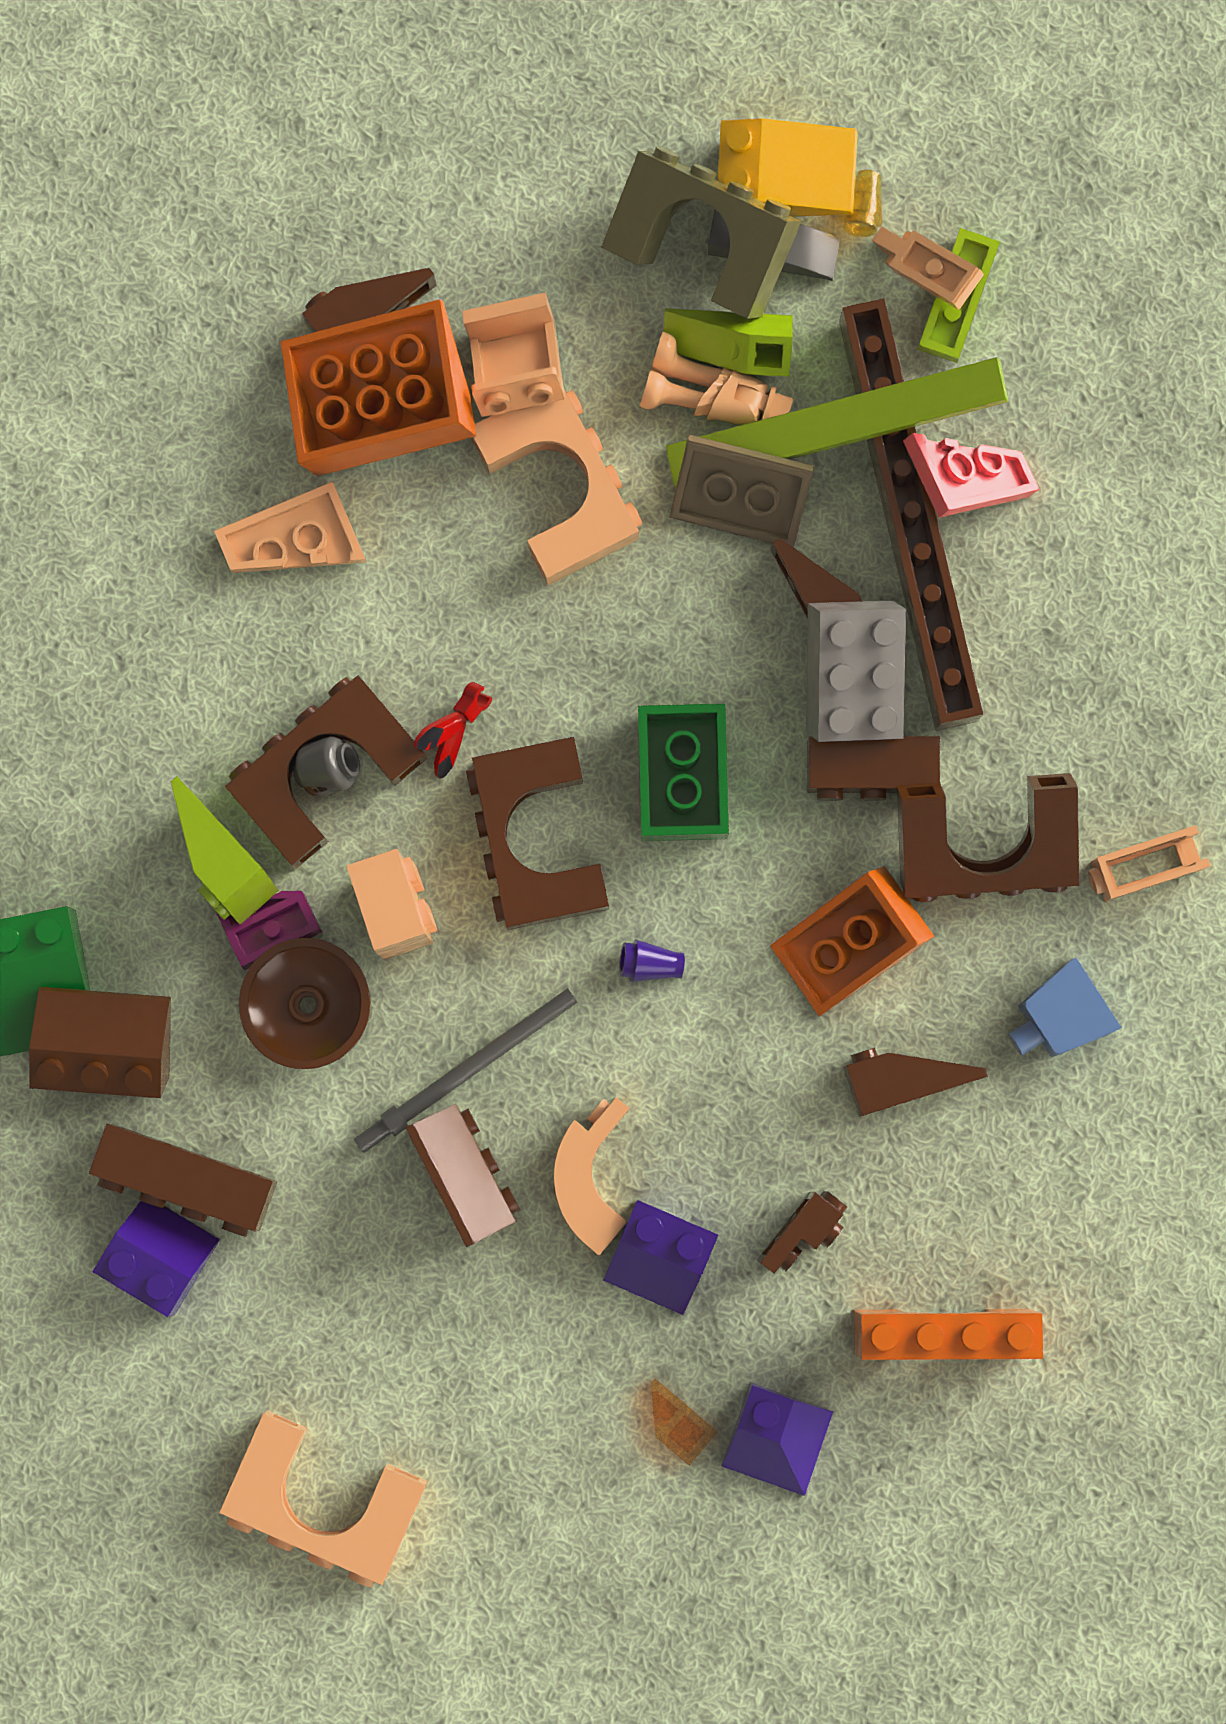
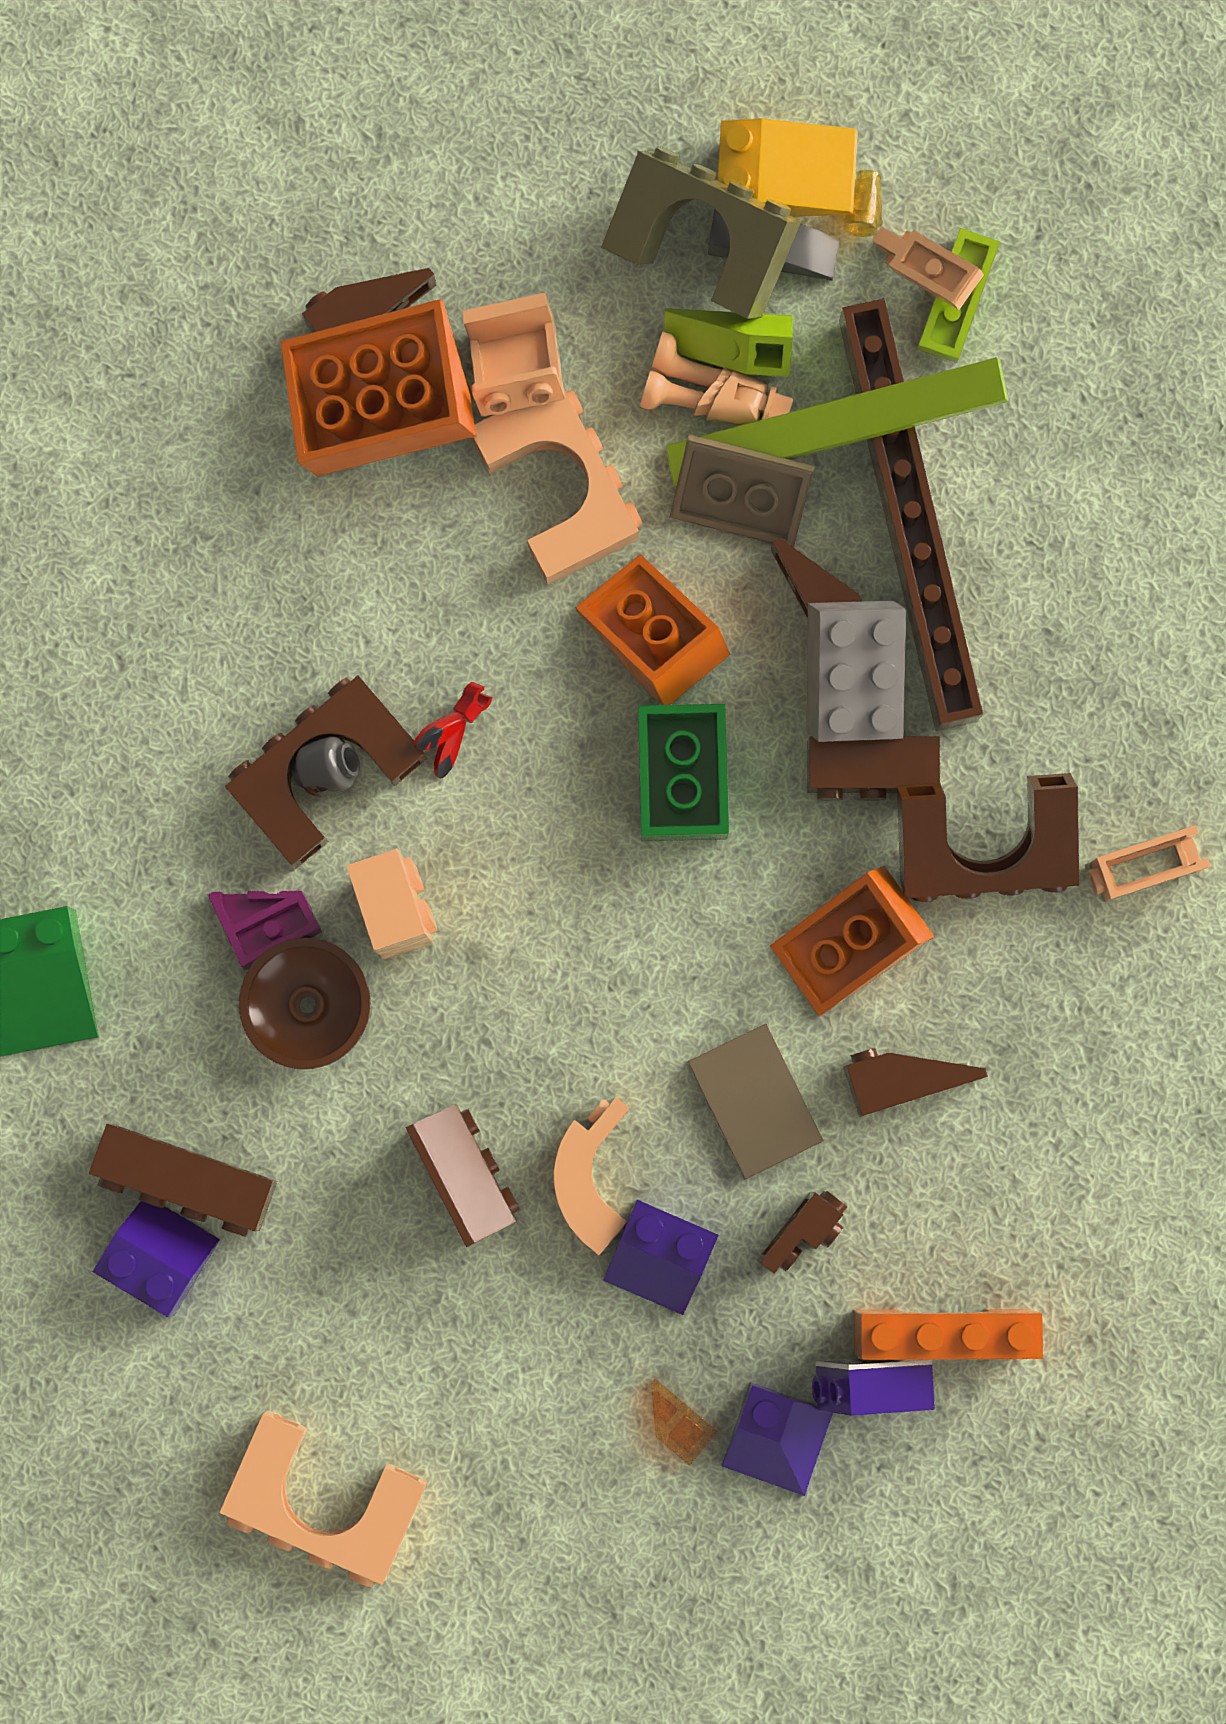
reddish brown slope [29,987,171,1099] -> none
lime slope [170,776,279,925] -> none
light nougat wing [214,482,367,573] -> none
dark grey bar [354,988,577,1153] -> none
reddish brown arch [466,737,609,930] -> none
dark purple cone [619,939,685,982] -> none
coral wing [903,433,1039,518] -> none
medium blue torso [1008,957,1122,1057] -> none
none -> orange slope [575,554,731,705]
none -> dark tan tile [688,1024,824,1179]
none -> dark purple piece [812,1358,935,1416]

